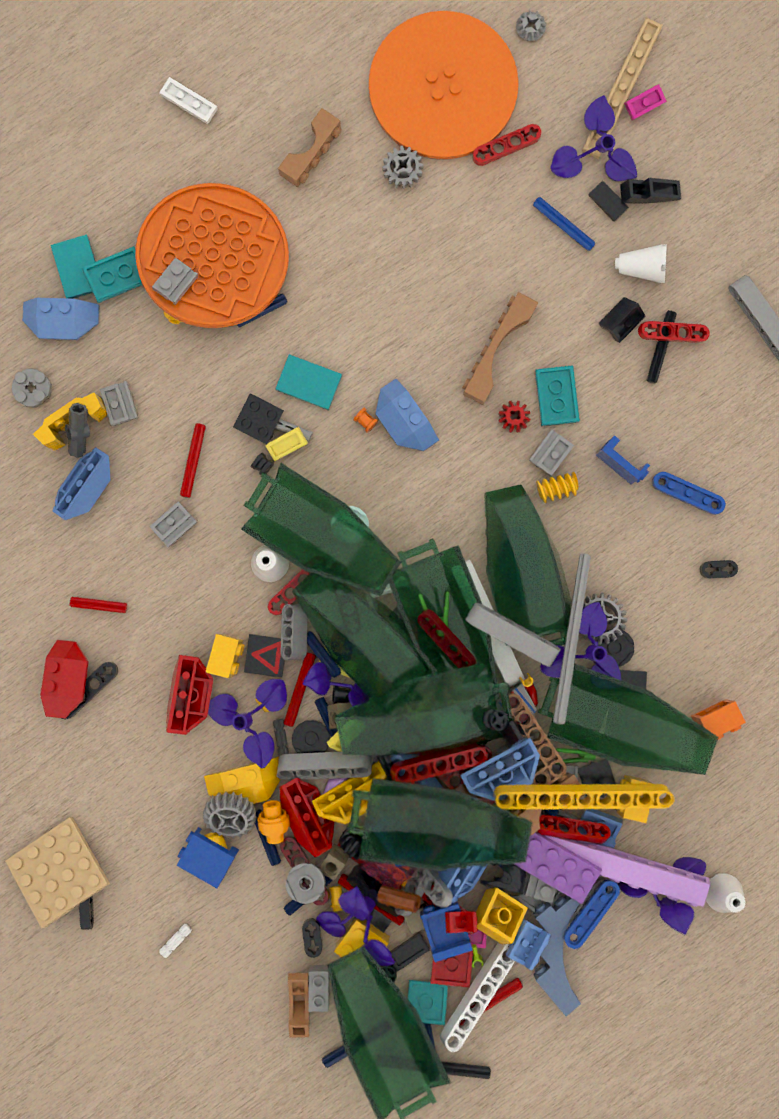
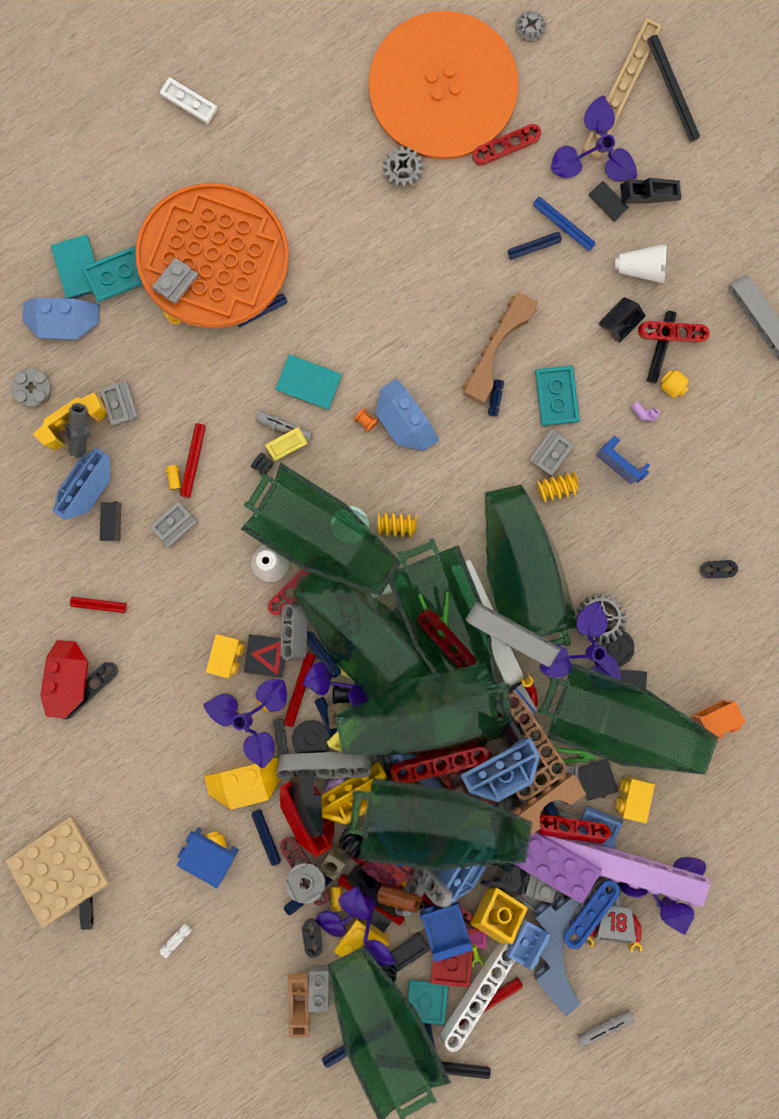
red wedge [166,655,214,735] -> none
light grey gear [203,791,256,839] -> none
black hinge [233,393,284,445] -> none
light orange piece [257,800,290,844] -> none
medium nougat arch [278,108,342,187] -> none
red bracket [445,911,478,933] -> none
black wheel [482,709,508,730] -> none
yellow beam [493,784,674,809] -> none
red gear [498,400,531,433] -> none
light grey axle [553,554,591,724] -> none
dark pink plate [624,84,667,120] -> none
blue plate [652,472,726,515] -> none
white cone [706,873,745,913] -> none
none -> black panel [100,501,122,541]
none -> yellow pin [165,465,181,490]
none -> black slope [290,775,323,838]
none -> yellow piece [377,512,417,538]
none -> dark blue axle [488,379,504,417]
none -> dark blue axle [507,232,562,260]
none -> light grey pin [577,1009,635,1048]
none -> light grey torso [587,896,642,953]
none -> lavender arm [631,401,660,421]
none -> black axle [647,35,700,142]
none -> yellow head [660,370,689,398]

